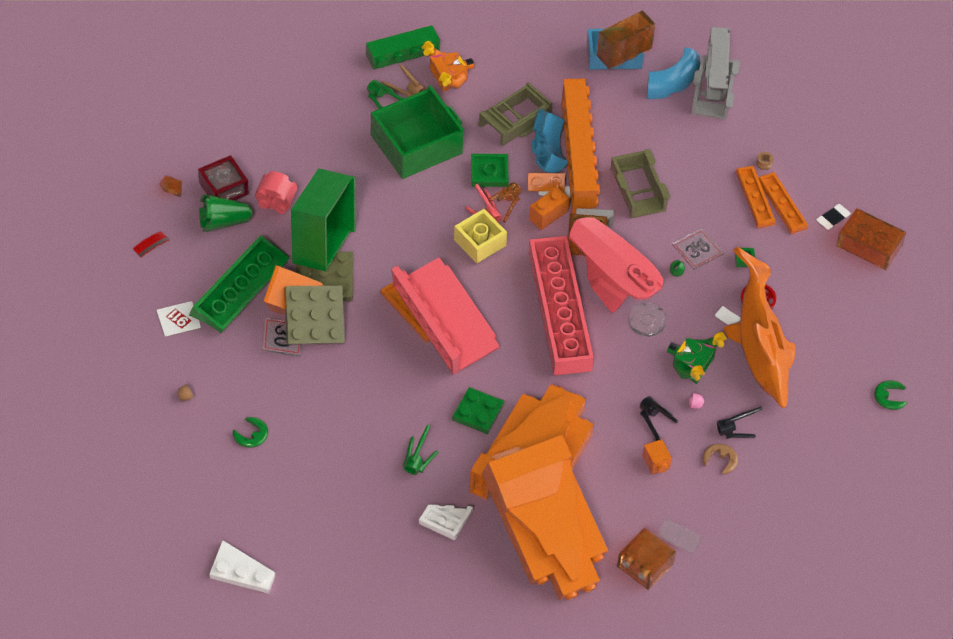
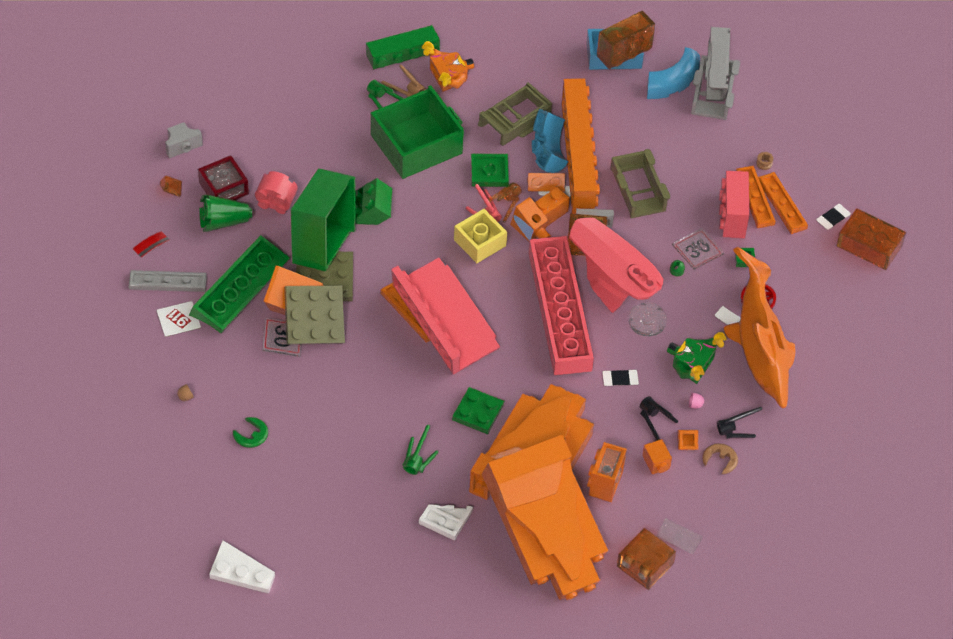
green head [874,380,907,410] -> none
none -> light grey tile [129,270,207,292]
none -> light grey brick [165,122,203,158]
none -> green slope [355,178,392,225]
none -> orange torso [510,197,551,242]
none -> orange piece [587,442,627,503]
none -> sticker [602,370,639,386]
none -> orange slope [677,430,698,450]
none -> coral brick [719,171,749,238]

